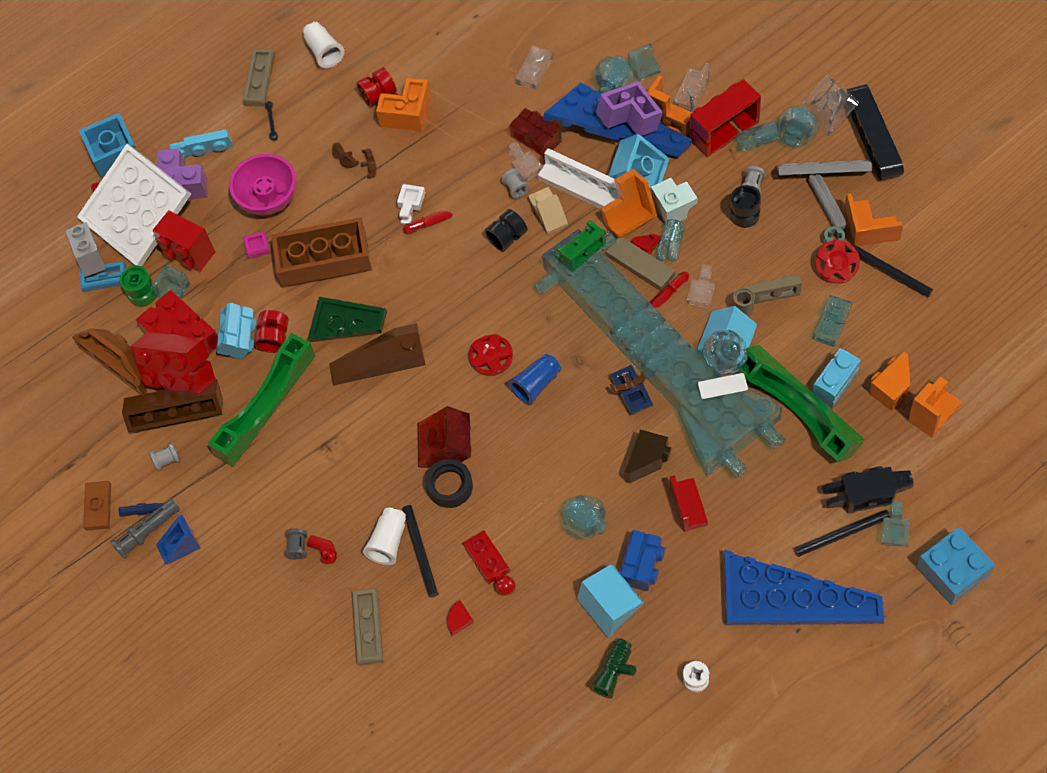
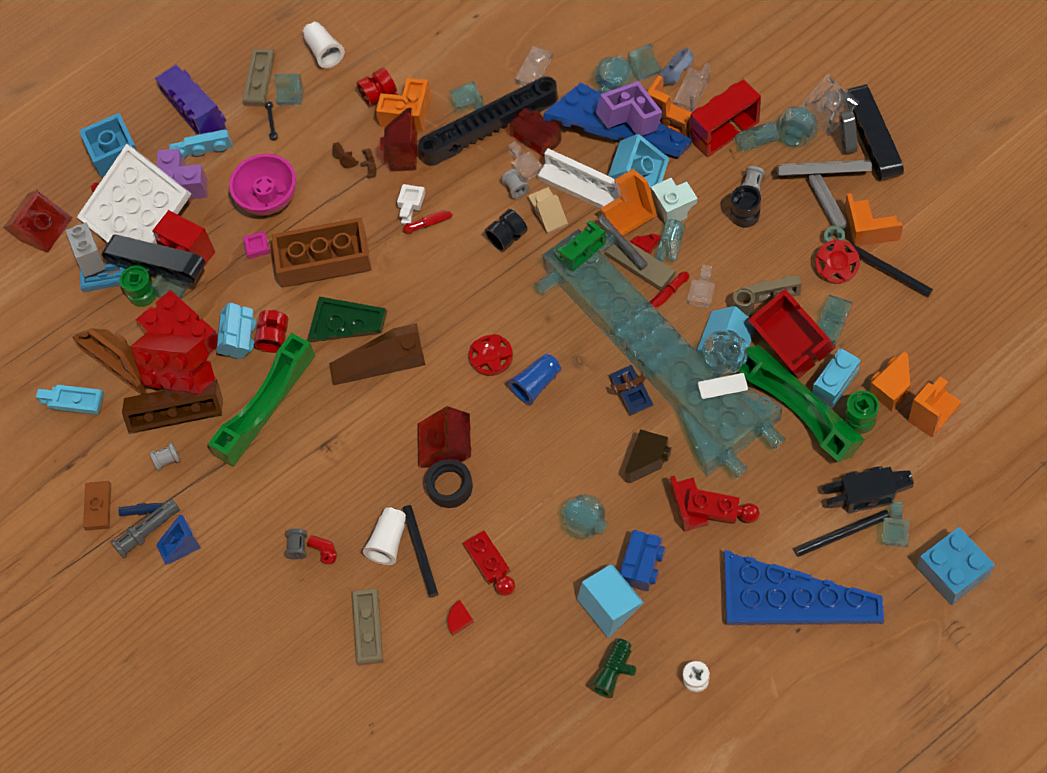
none -> clear red slope [3,190,72,253]
none -> medium azure hinge [36,385,104,415]
none -> black beam [101,234,206,284]
none -> dark purple wedge [155,65,227,135]
none -> clear light blue panel [274,74,304,105]
none -> clear red slope [380,108,417,172]
none -> black gear [418,76,558,166]
none -> clear light blue panel [450,81,484,110]
none -> flat silver bar [597,215,648,270]
none -> sand blue plate [659,48,694,85]
none -> red plate [686,488,760,524]
none -> red piece [748,289,836,379]
none -> dark grey beam [839,110,858,154]
none -> green wheel [844,390,879,434]

